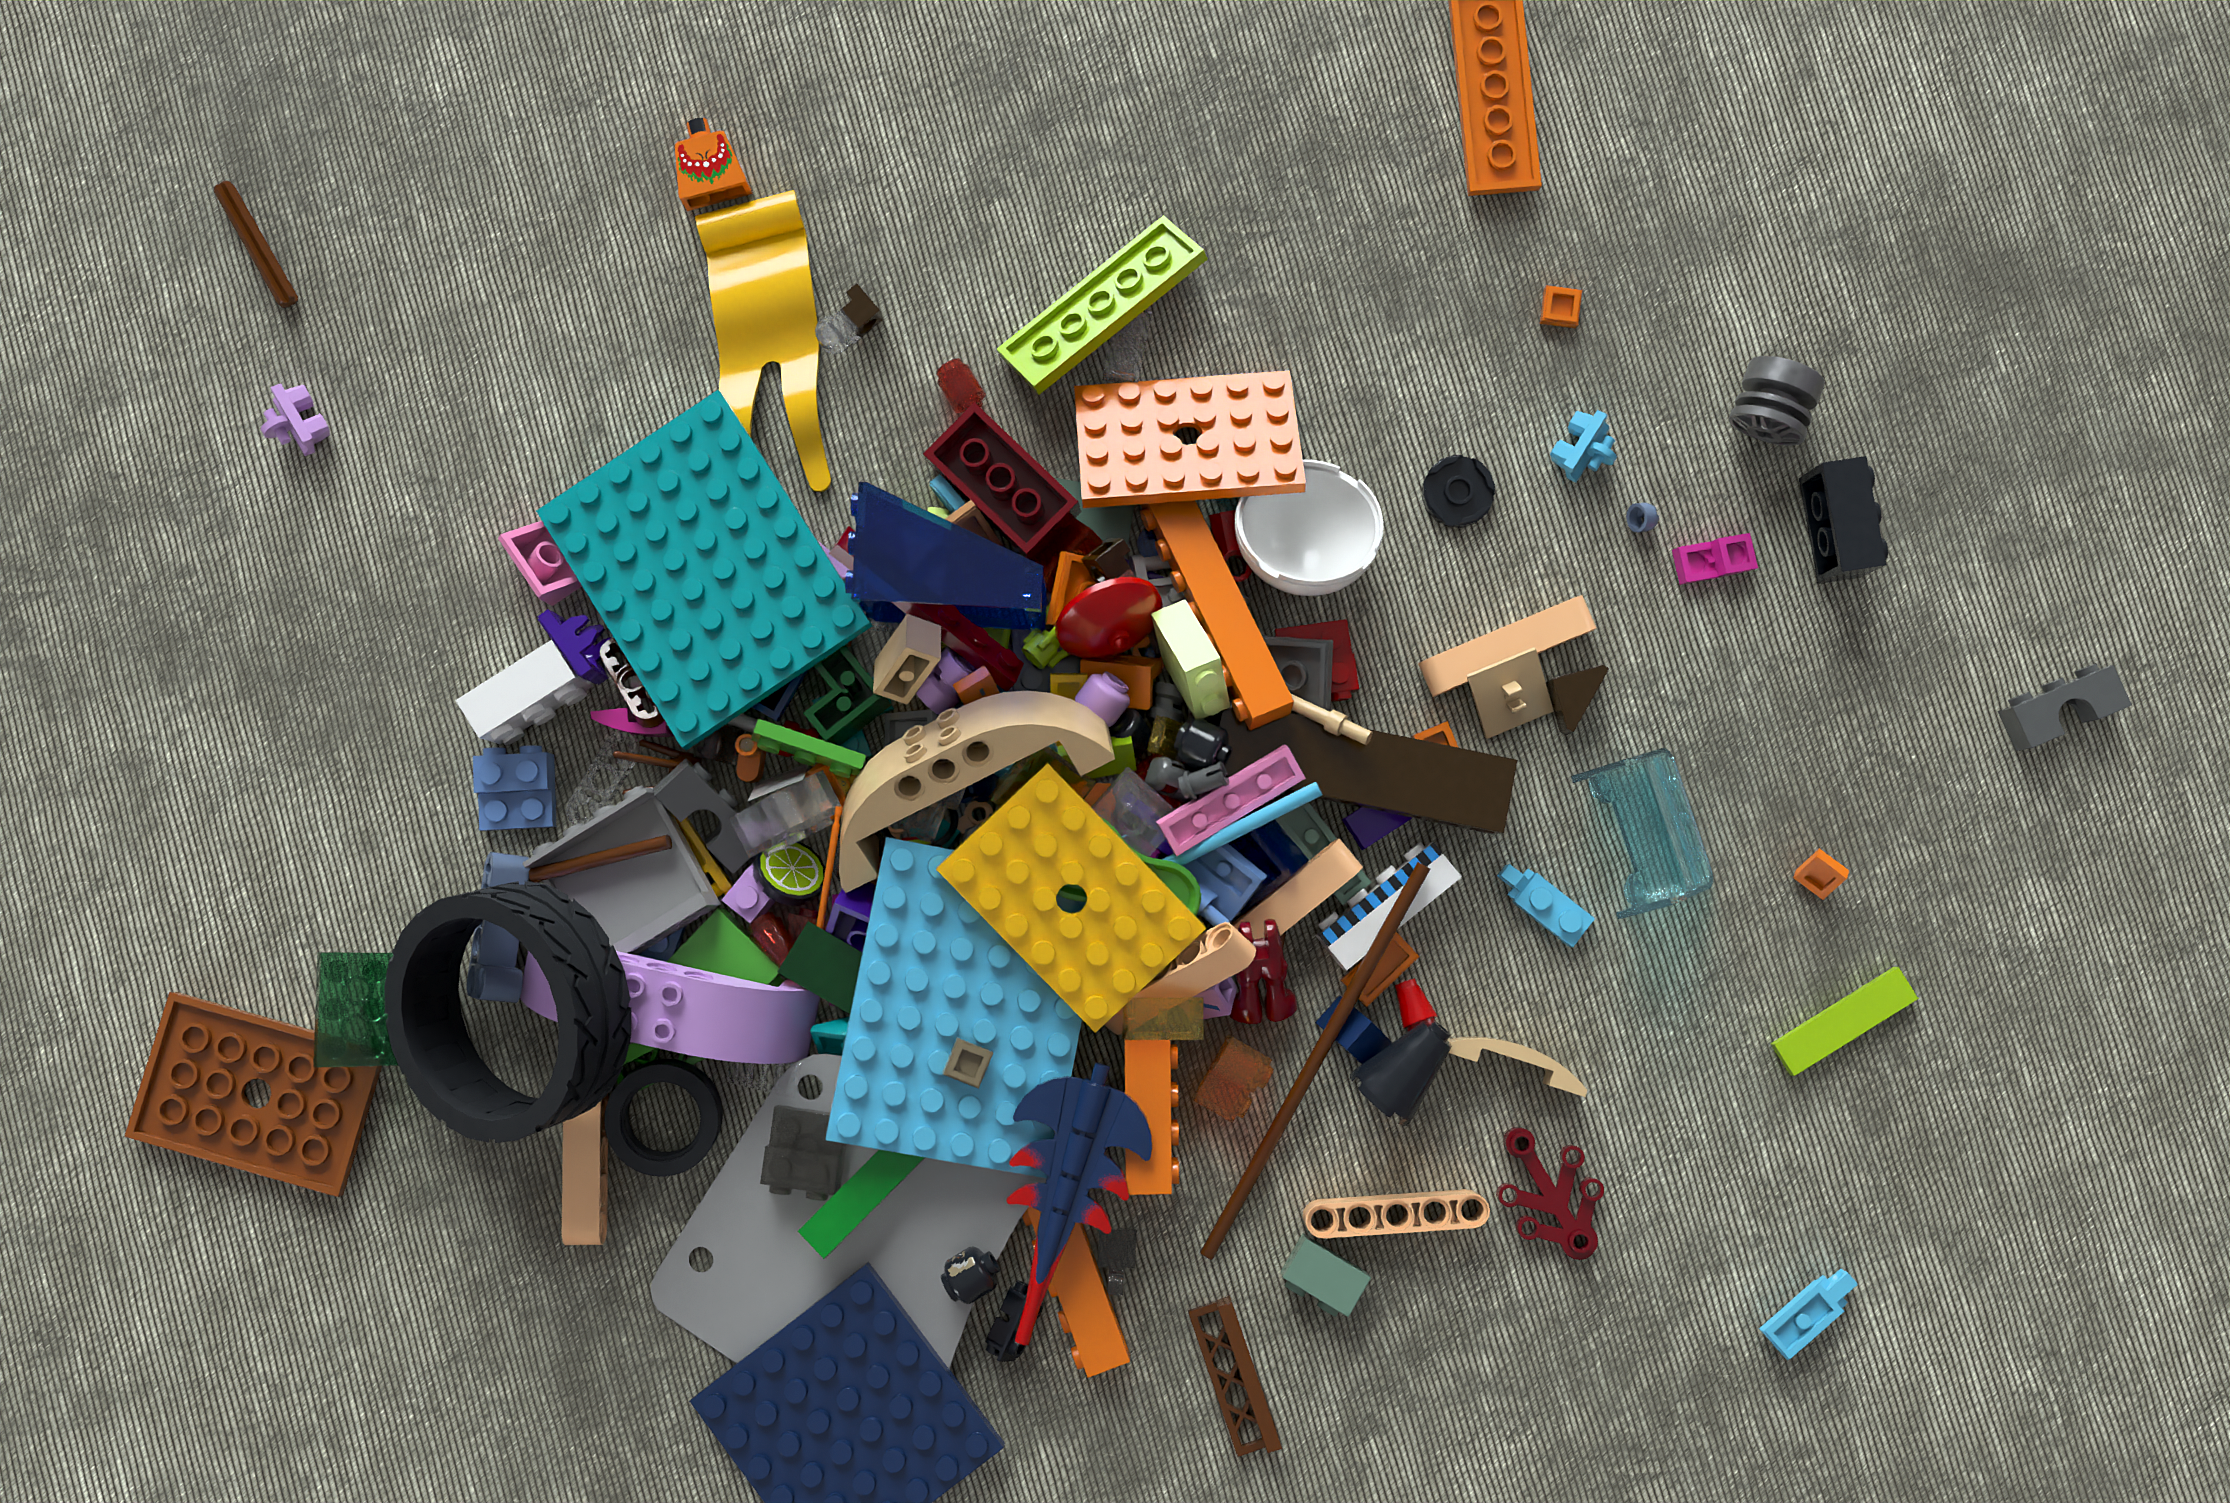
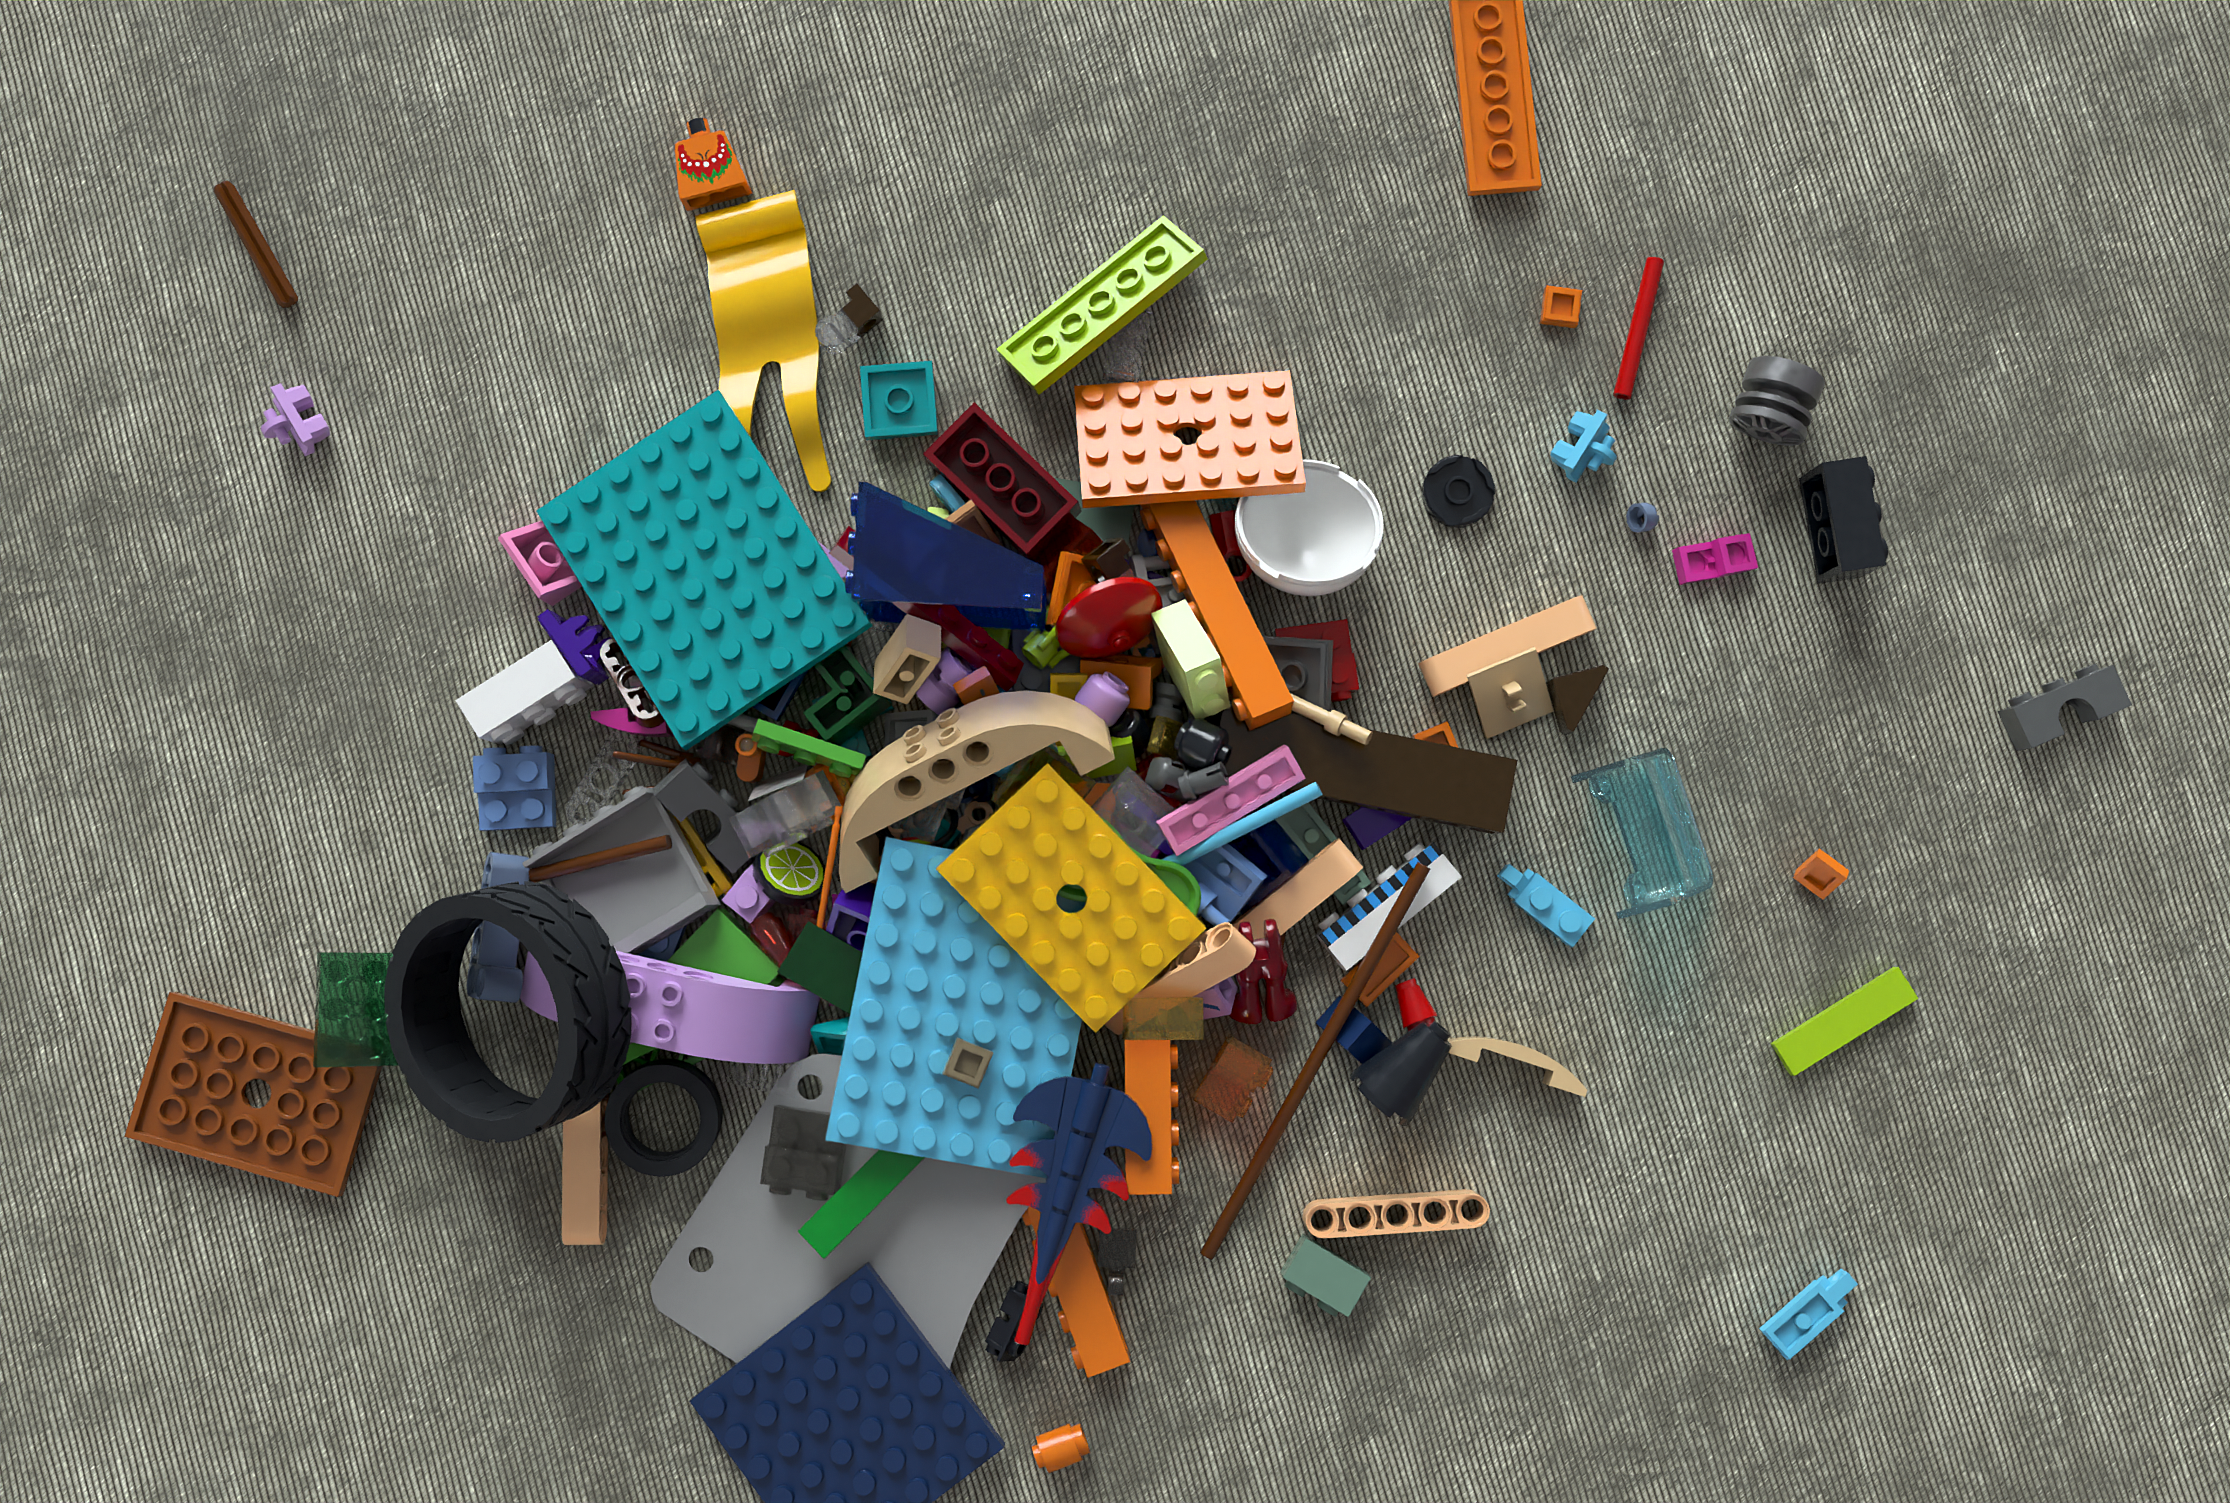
clear red brick [936,358,986,413] -> none
black head [941,1246,1000,1304] -> none
reddish brown fence [1188,1296,1282,1457] -> none
dark red plant [1496,1127,1604,1260] -> none
none -> teal plate [860,360,939,440]
none -> orange brick [1032,1423,1090,1473]
none -> red piece [1613,257,1664,400]

